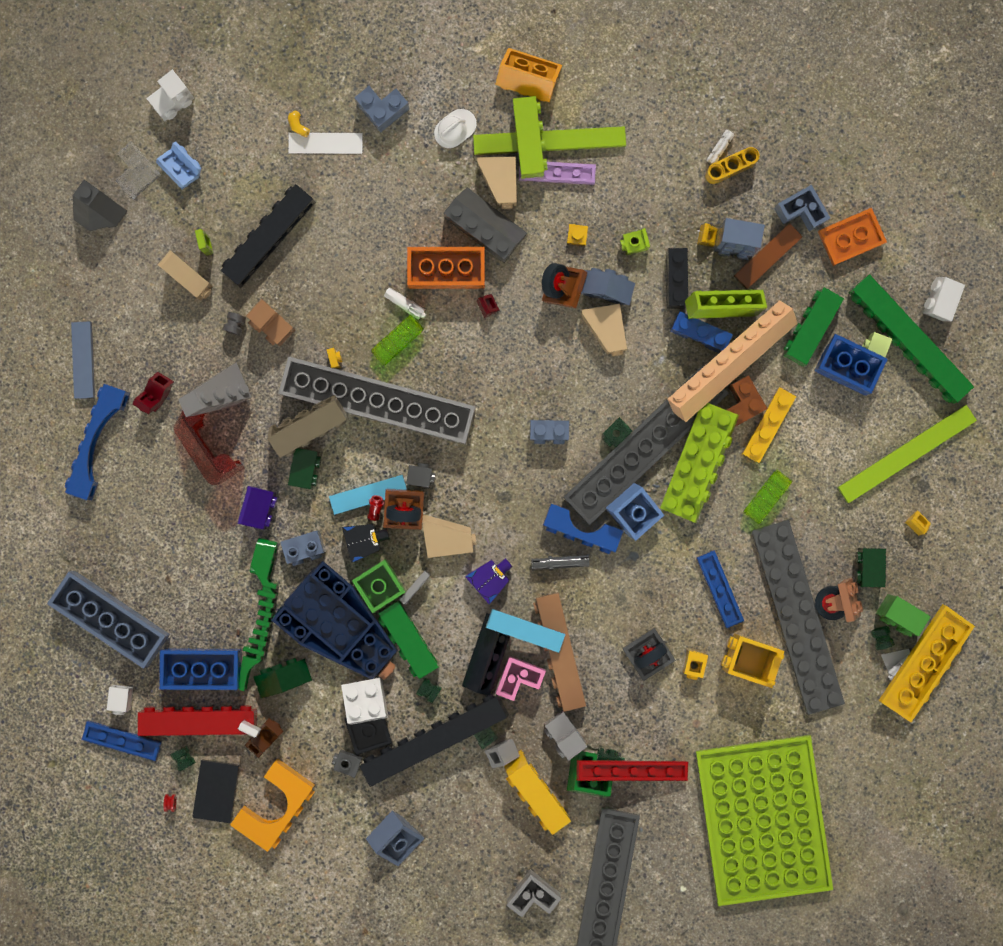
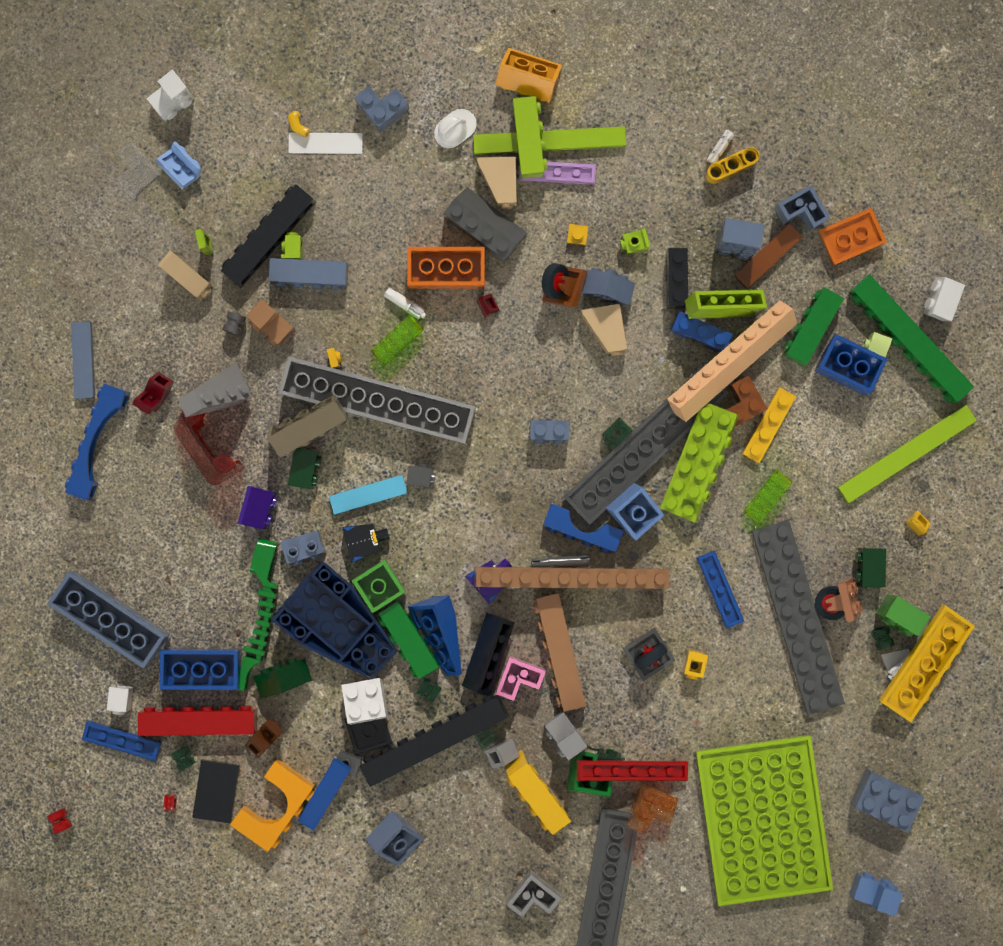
dark grey slope [73,180,127,231] -> none
white tile [238,720,261,738] -> none
red pin [367,495,384,521] -> none
nougat tile [378,661,396,680] -> none
dark orange plate [383,489,424,530] -> none
light grey tile [400,570,430,604] -> none
tan slope [422,515,477,558] -> none
medium azure tile [486,609,565,653] -> none
yellow slope [697,223,718,247] -> none
yellow container [721,633,785,688] -> none
none -> red wheel [46,808,73,834]
none -> sand blue brick [269,258,348,291]
none -> lime brick [281,232,303,260]
none -> blue tile [297,758,351,831]
none -> blue wedge [408,595,462,676]
none -> medium nougat brick [474,567,669,589]
none -> clear orange brick [626,784,679,833]
none -> medium blue brick [849,872,903,917]
none -> sand blue brick [850,769,925,833]

